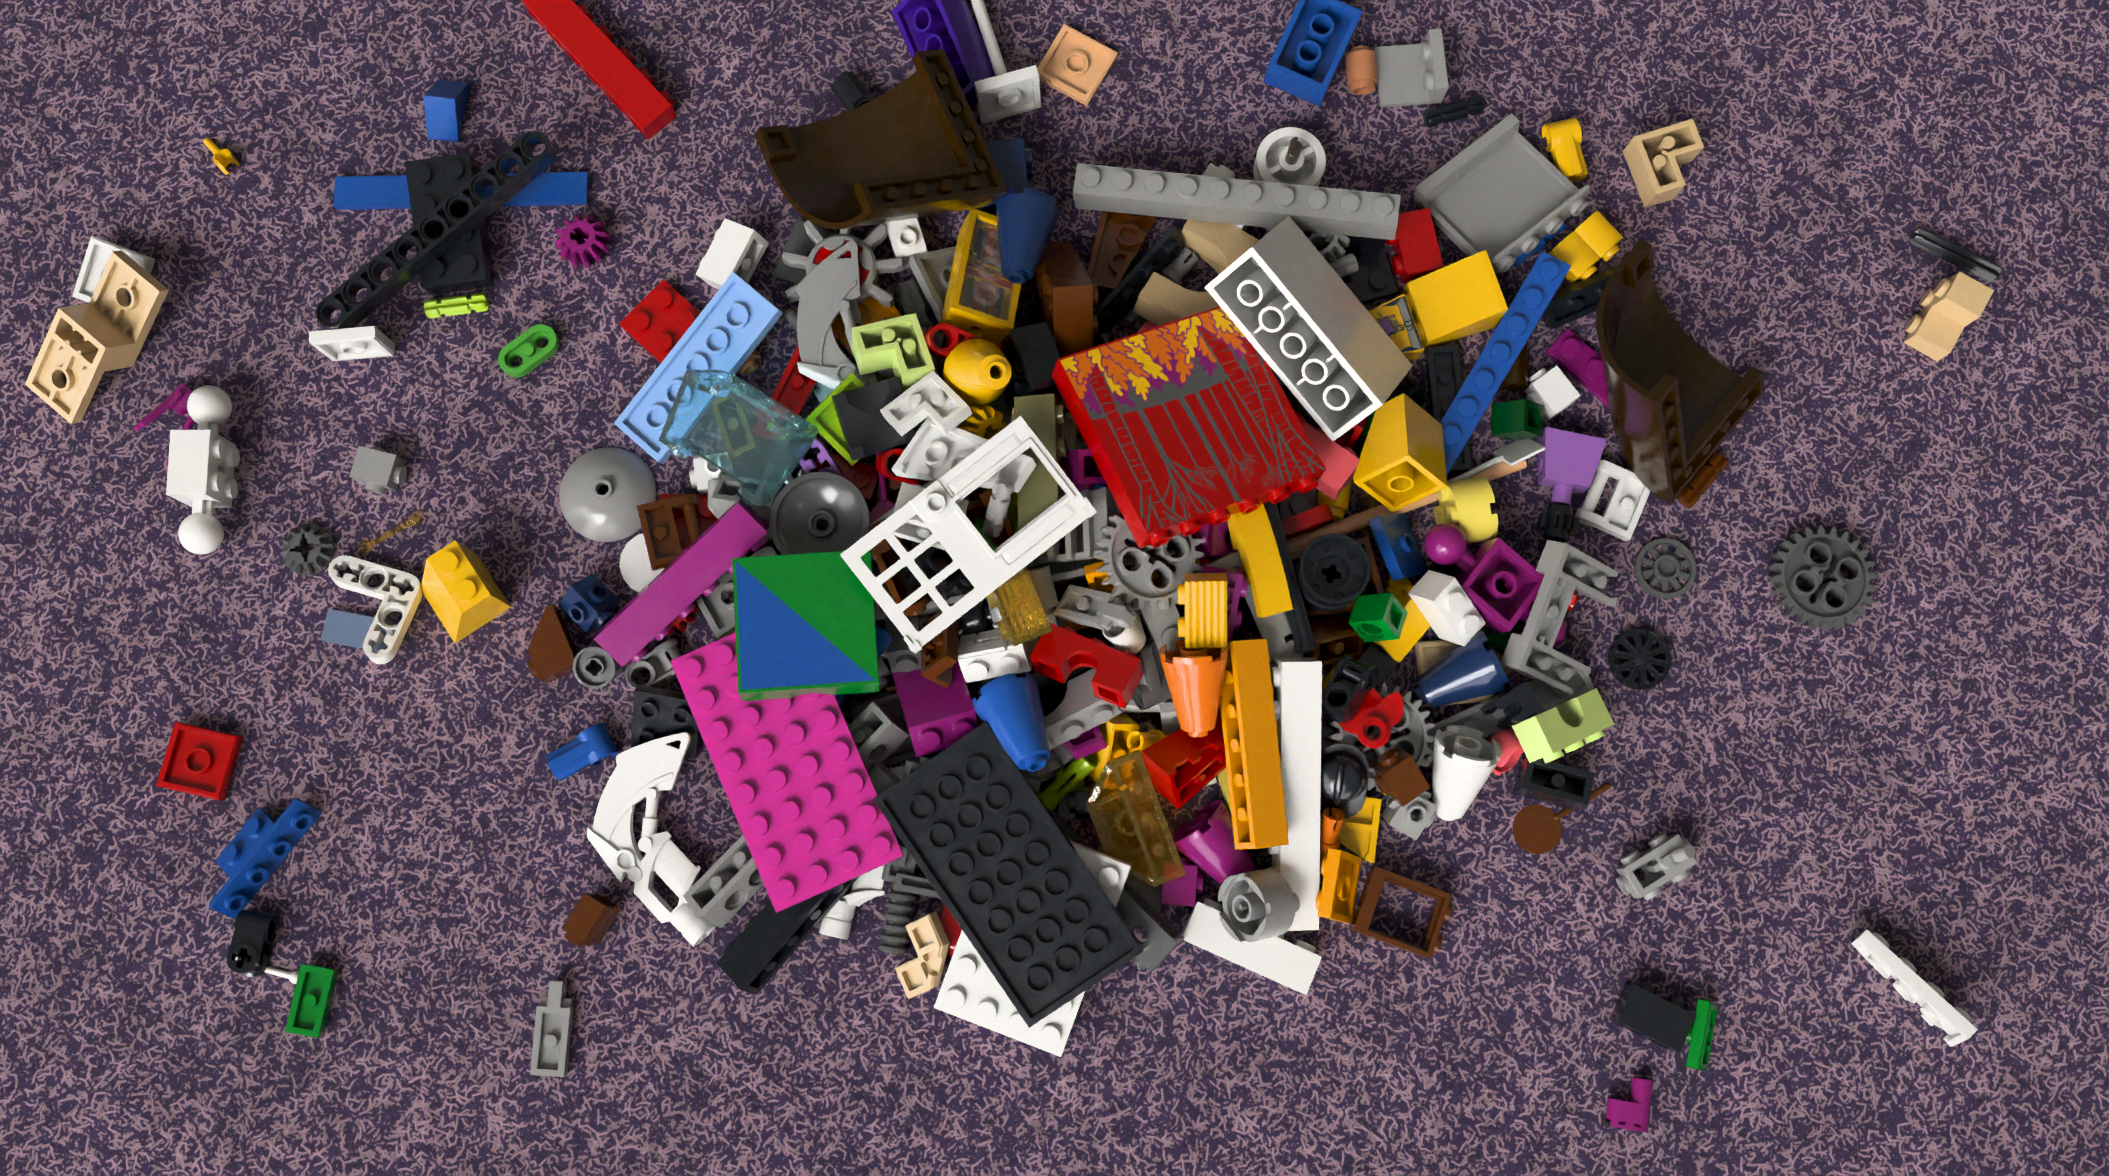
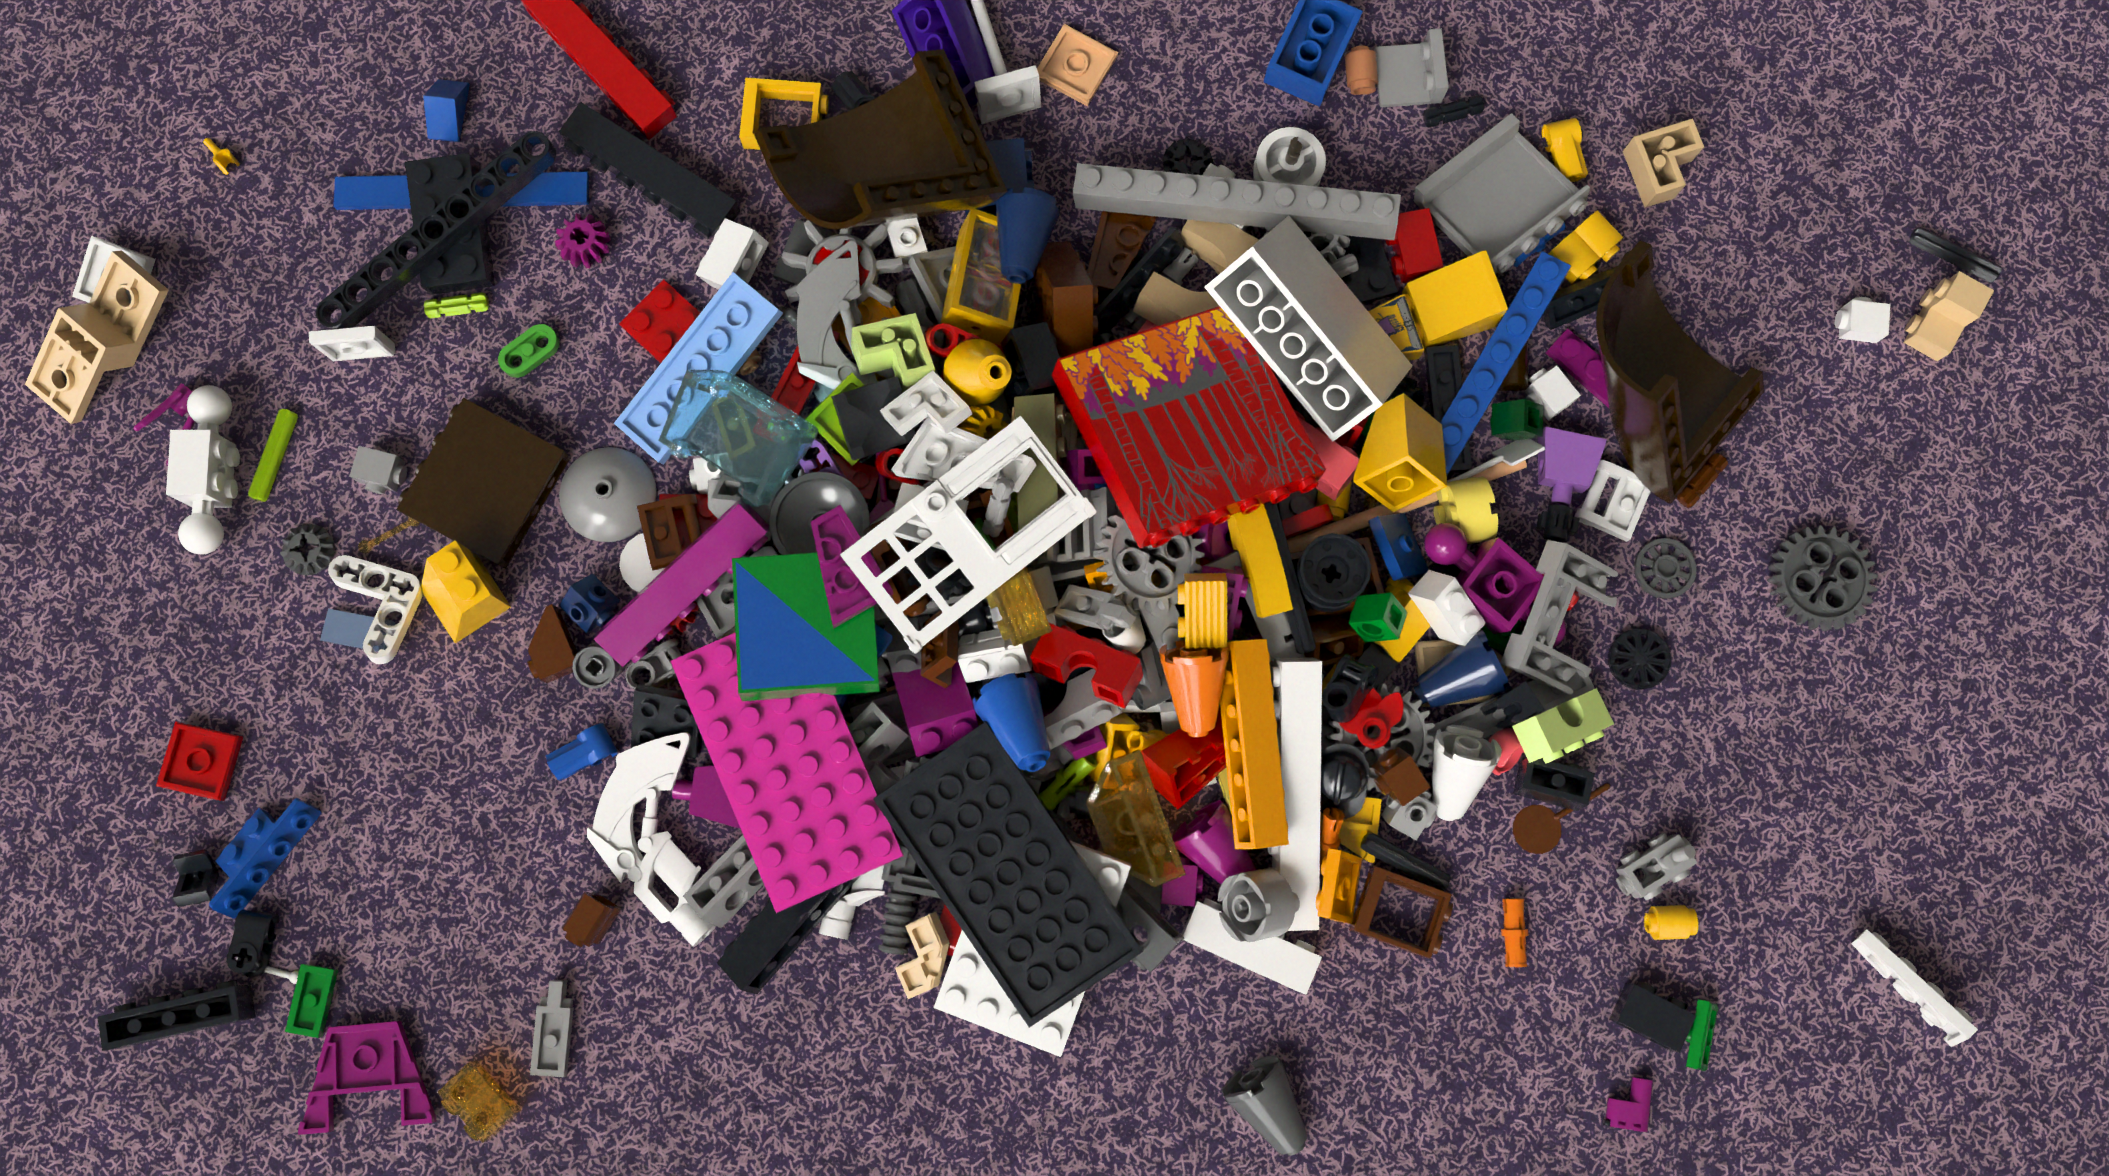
none -> black brick [98,980,256,1051]
none -> black bracket [172,849,219,907]
none -> lime axle [248,409,298,502]
none -> magenta wing [298,1021,436,1135]
none -> dark brown panel [396,398,571,569]
none -> clear yellow brick [438,1061,522,1143]
none -> black brick [558,102,740,239]
none -> magenta torso [672,766,741,829]
none -> yellow window [739,78,829,150]
none -> magenta wing [810,505,894,629]
none -> black gear [1163,136,1213,175]
none -> dark grey cone [1222,1055,1308,1156]
none -> black axle [1360,832,1451,891]
none -> orange pin [1501,898,1529,967]
none -> yellow brick [1644,905,1698,940]
none -> white brick [1835,297,1890,343]

